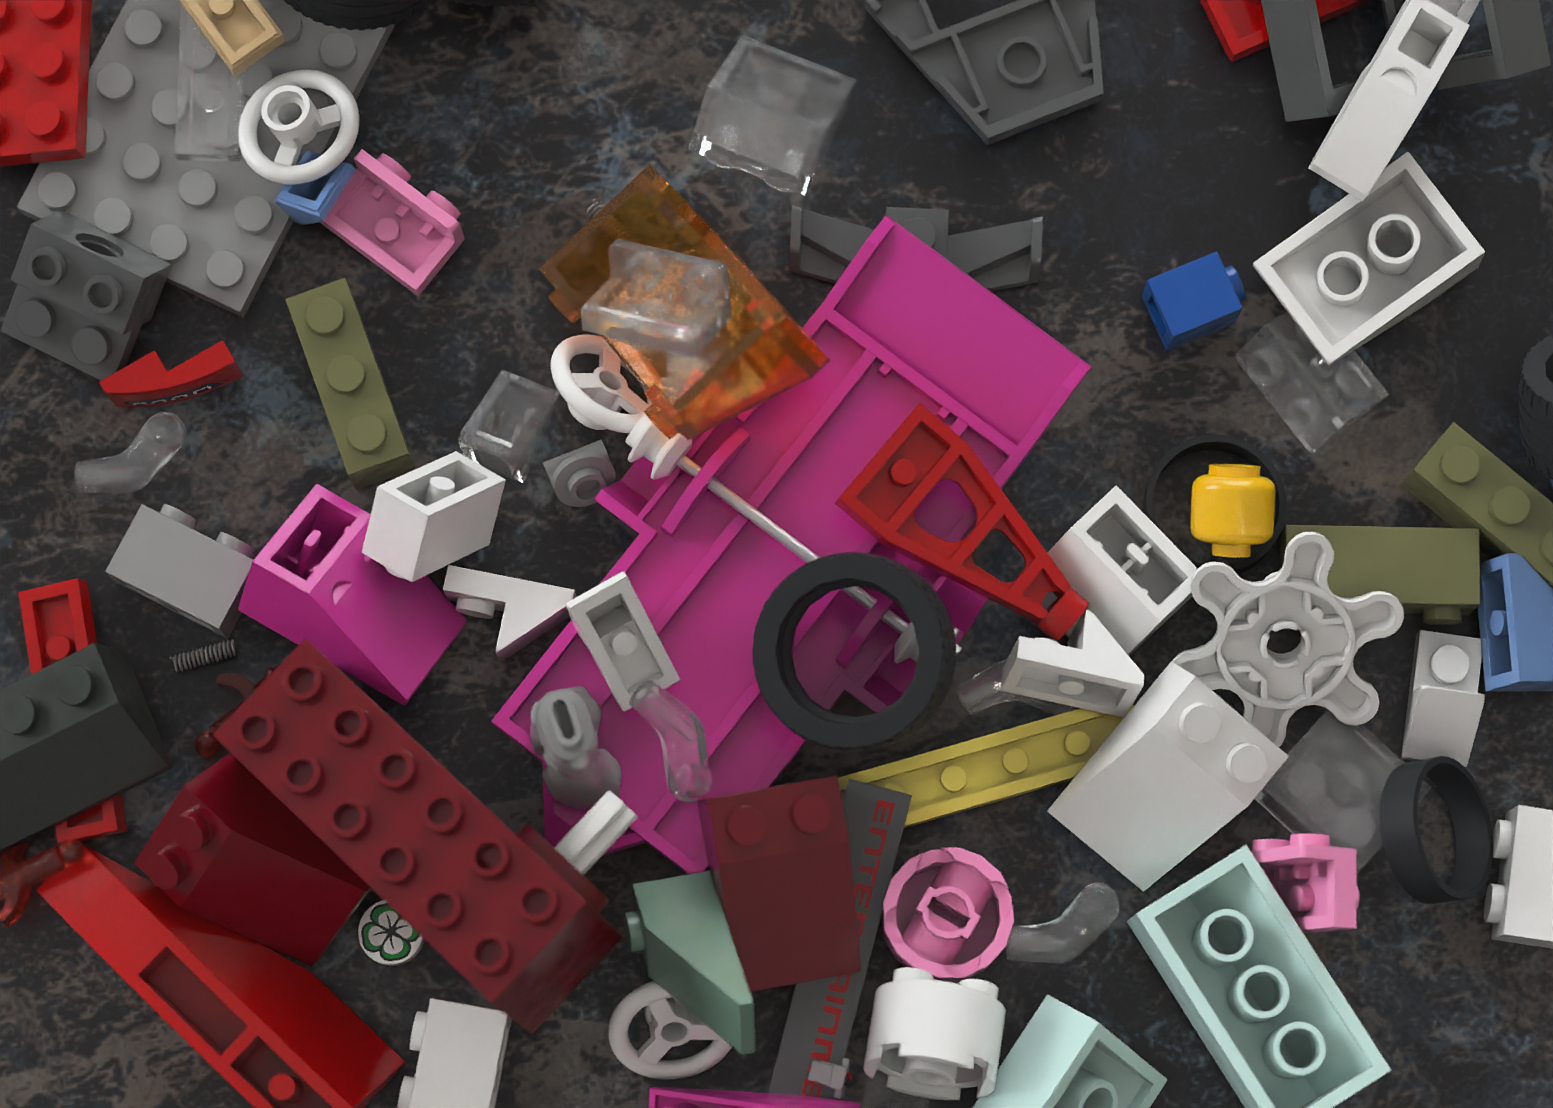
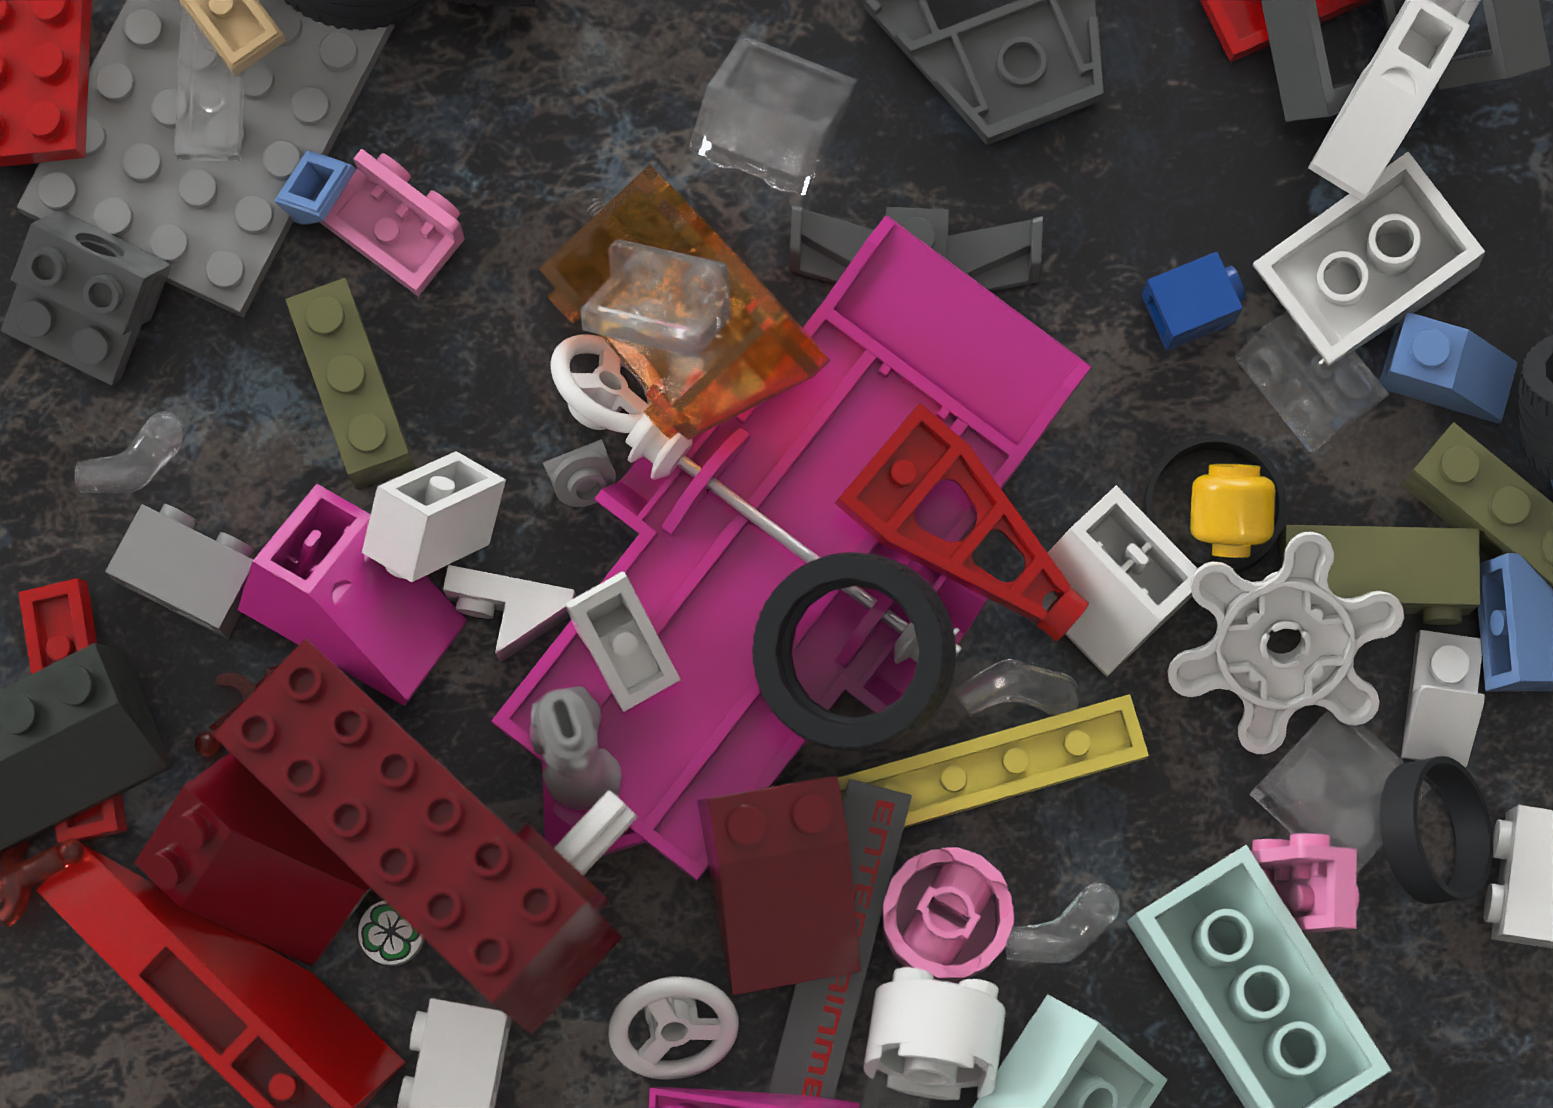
red slope [99,340,244,407] -> none
light grey leg [169,639,236,673] -> none
white piece [238,69,359,185] -> none
clear slope [458,370,560,483] -> none
sand green slope [624,871,755,1054] -> none
clear arm [629,680,713,802] -> none
light grey piece [808,1058,852,1099] -> none
white slope [1000,609,1144,718] -> none
white slope [1047,662,1289,892] -> none
none -> medium blue slope [1378,312,1518,424]

